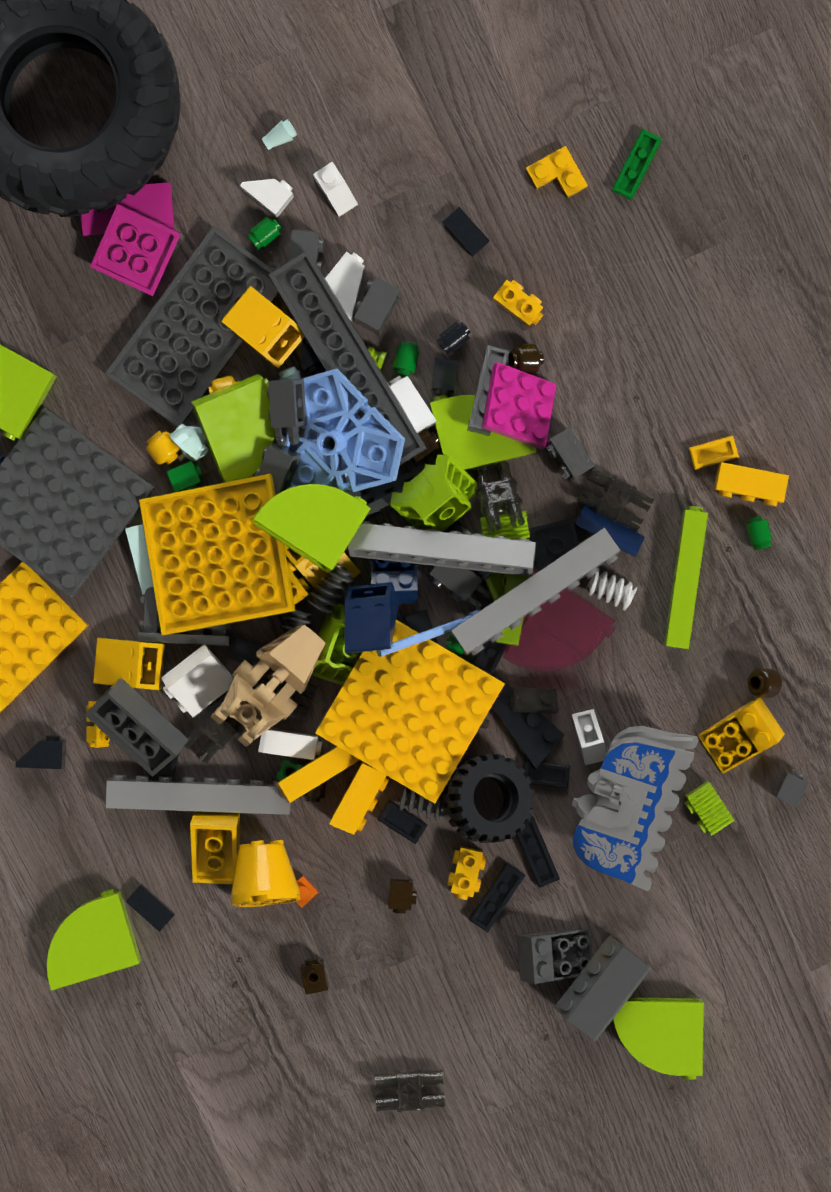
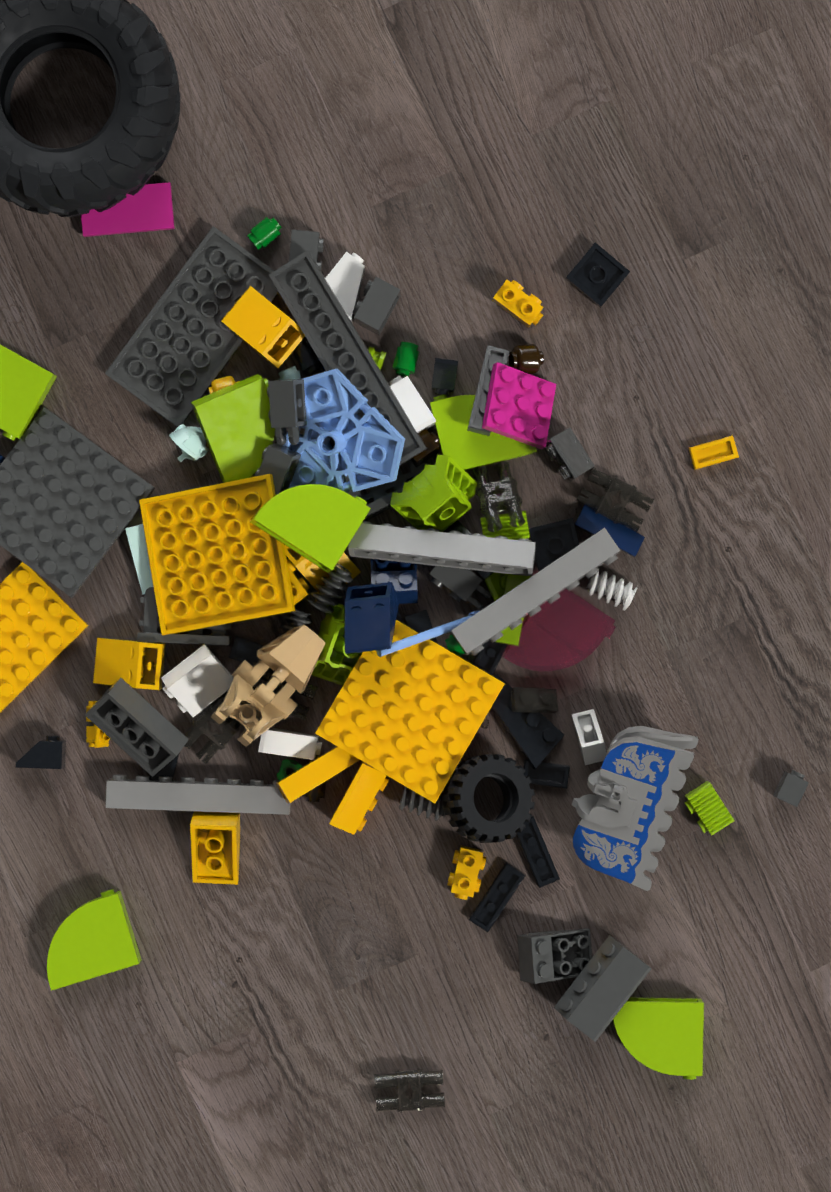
dark pink plate [90,203,181,296] -> none
black tile [125,884,175,932] -> none
yellow head [146,431,180,465] -> none
green brick [166,461,204,492] -> none
yellow cone [231,840,301,907] -> none
white slope [240,179,294,218] -> none
light aqua cone [262,119,297,150] -> none
orange plate [297,875,319,908] -> none
dark brown brick [300,957,329,995] -> none
white slope [313,162,358,217] -> none
black tile [377,800,428,844] -> none
dark brown brick [388,878,417,914] -> none
black brick [436,321,471,355] -> none
black tile [442,207,490,257] -> none
yellow plate [525,146,588,198] -> none
green tile [611,129,662,201] -> none
lime brick [664,506,708,649] -> none
yellow slope [698,698,785,774] -> none
yellow brick [713,462,789,507] -> none
green brick [745,516,773,551] -> none
dark brown head [748,668,782,698] -> none
none -> black plate [565,242,630,308]

